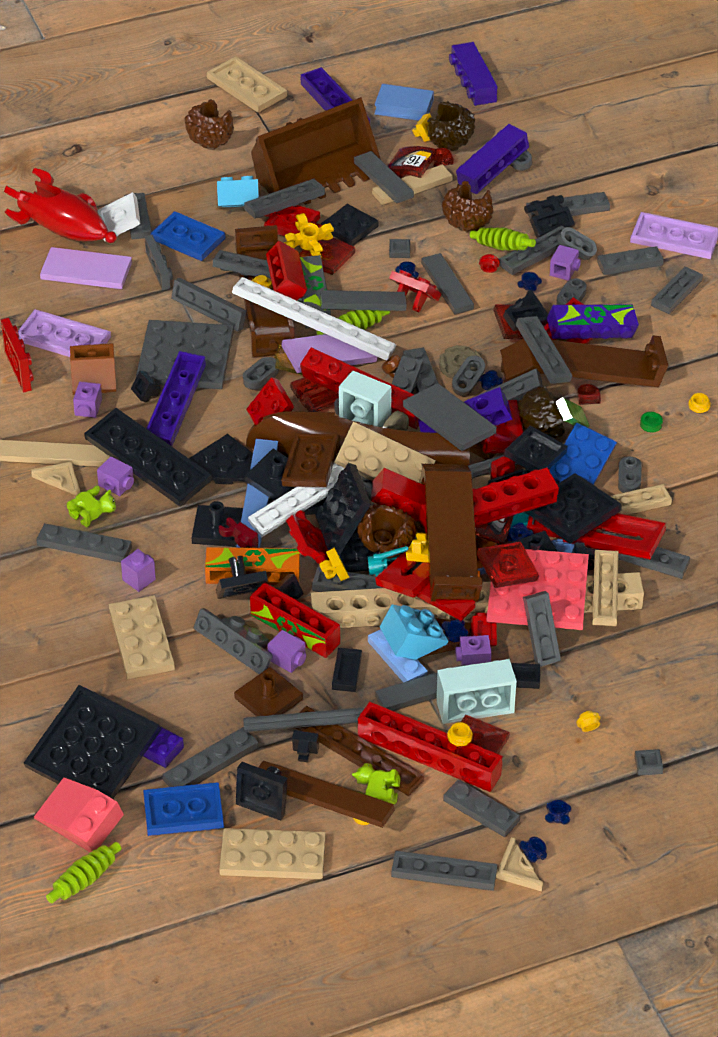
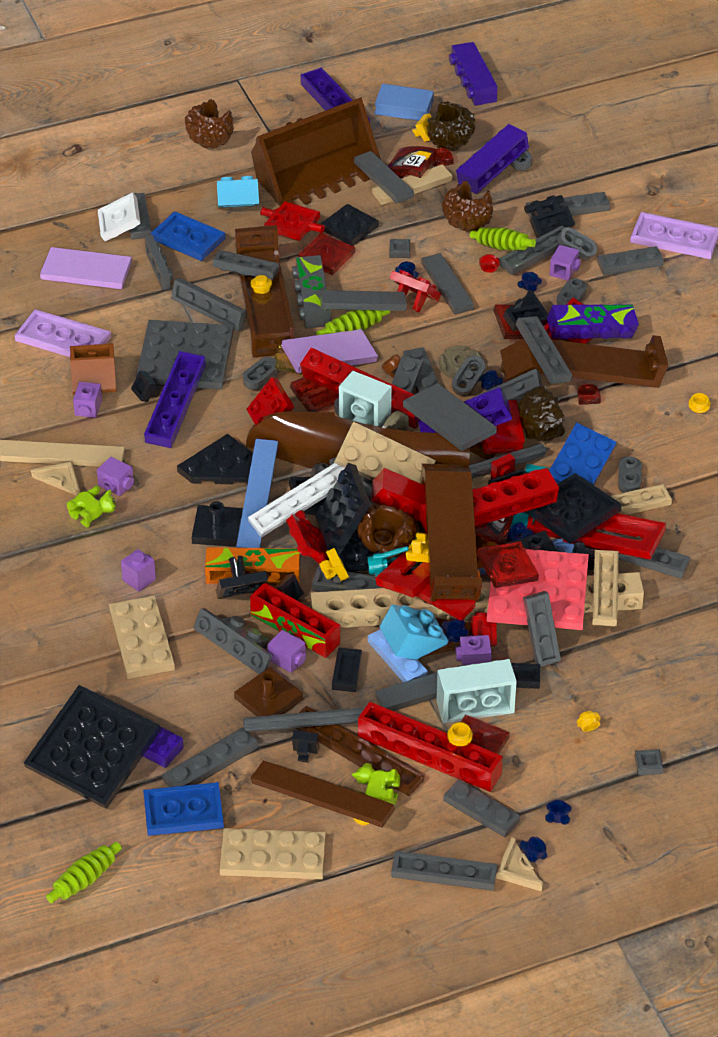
red plate [1,318,34,393] -> none
red piece [4,168,117,243] -> none
coral slope [34,778,124,852] -> none
dark grey plate [36,523,132,563] -> none
black plate [84,408,212,507] -> none
tan plate [207,56,287,113] -> none
dark red plate [219,518,258,548] -> none
white tile [232,277,396,361] -> none
black tile [236,762,287,821] -> none
dark grey plate [244,179,325,219] -> none
black tile [244,448,296,501] -> none
red brick [266,240,307,301] -> none
reddish brown tile [281,433,340,487] -> none
yellow pin [284,213,334,258] -> none
black tile [504,426,568,473] -> none
bright green tile [556,398,590,428] -> none
green tile [640,412,663,433] -> none
dark grey plate [651,266,703,314] -> none

